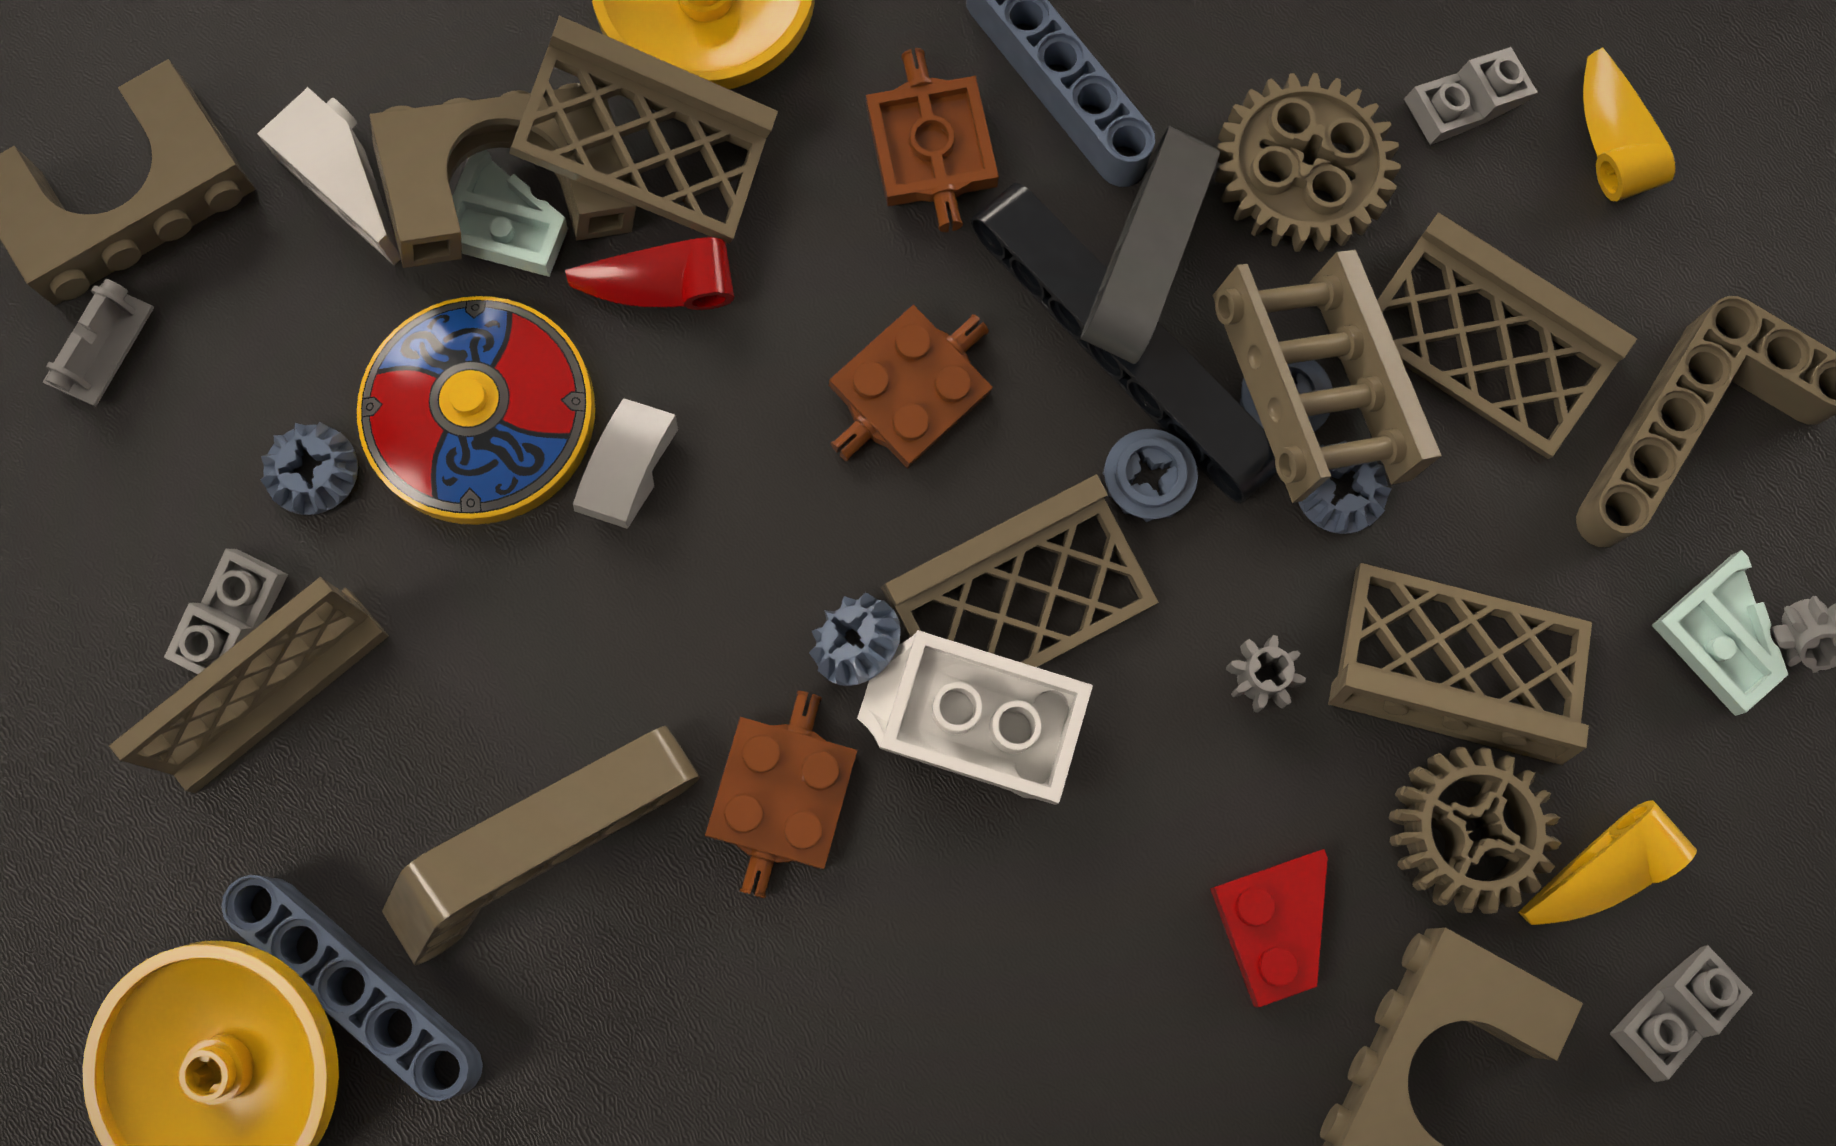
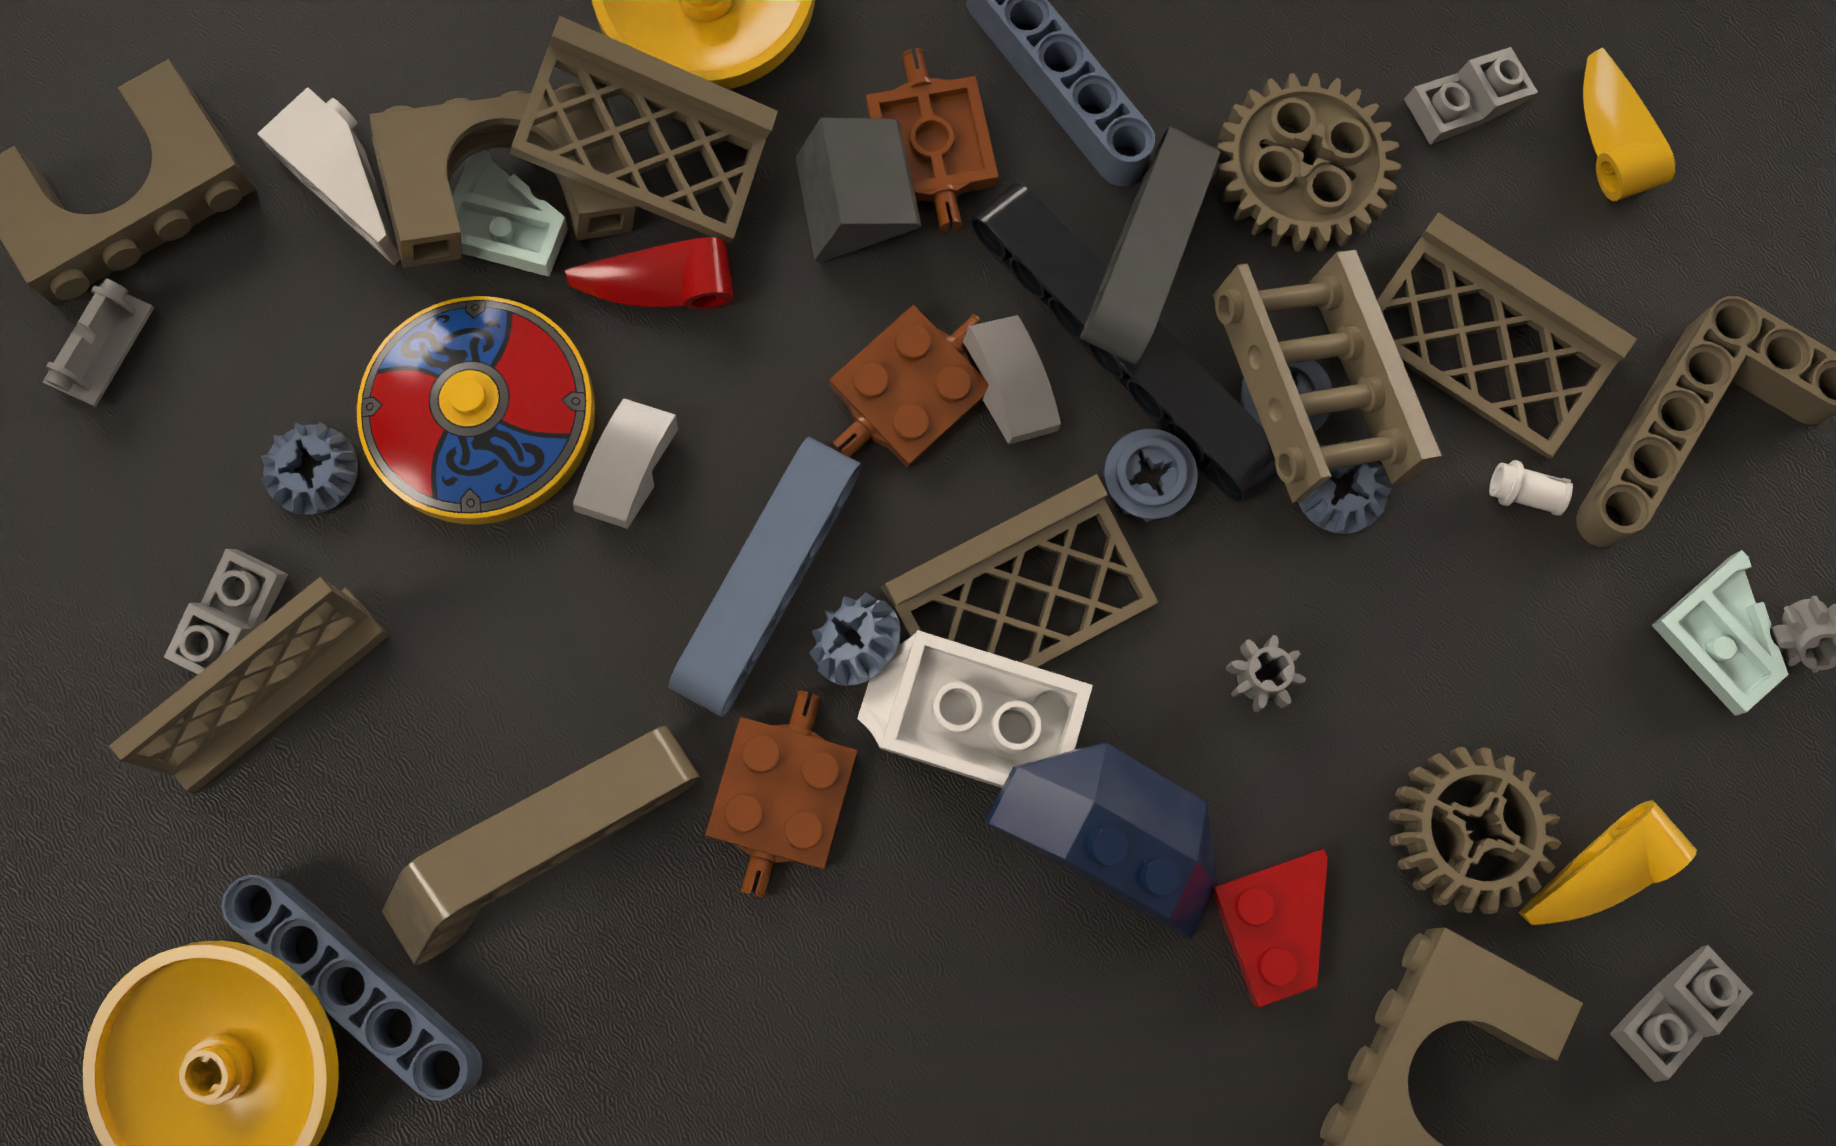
dark tan fence [1328,563,1592,765] -> none
none -> sand blue beam [668,437,862,717]
none -> dark grey slope [795,118,921,263]
none -> light grey slope [963,315,1061,444]
none -> dark blue wedge [984,742,1218,939]
none -> white pin [1489,460,1573,516]

